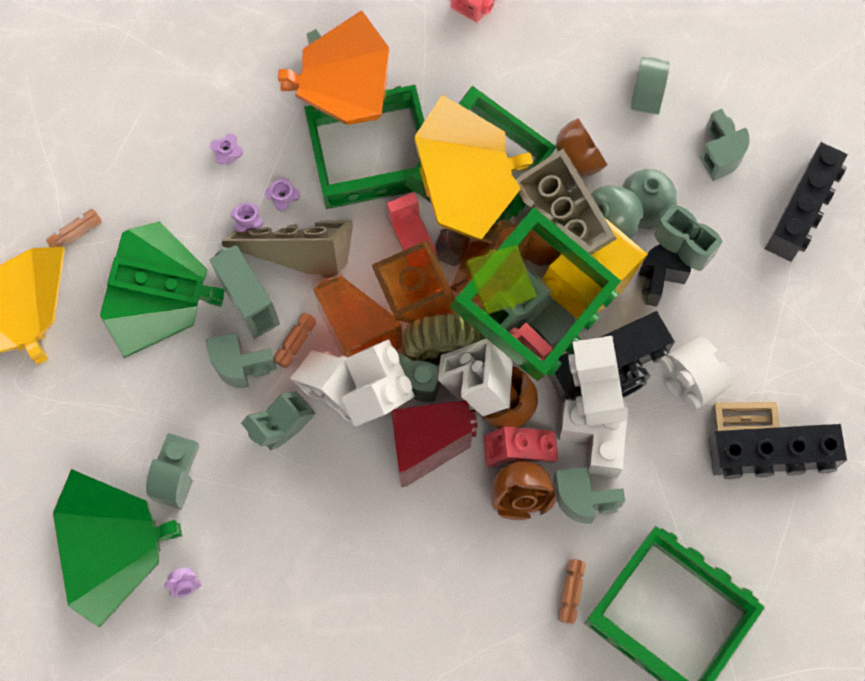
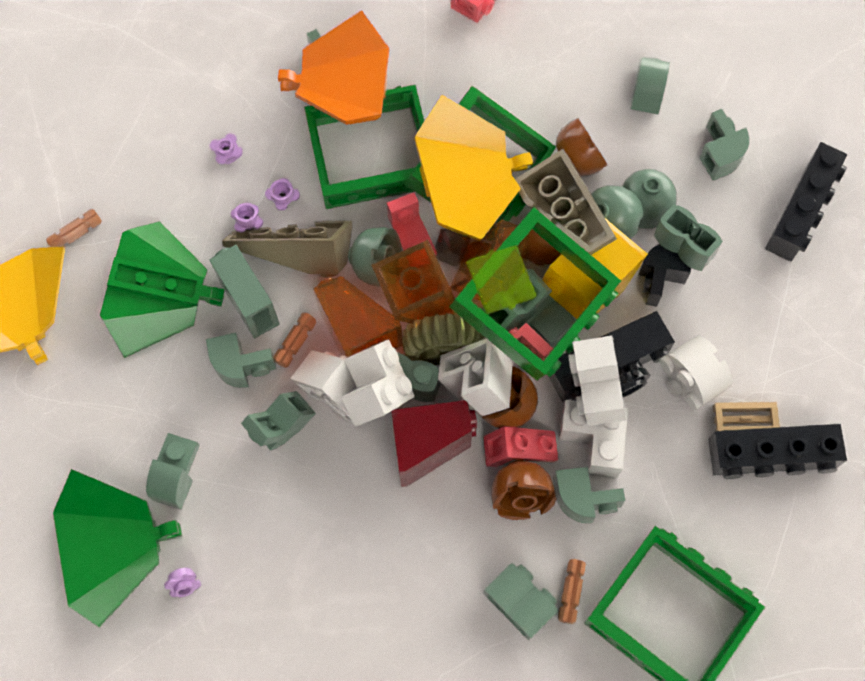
none -> sand green cylinder [348,227,402,287]
none -> sand green brick [483,563,559,640]

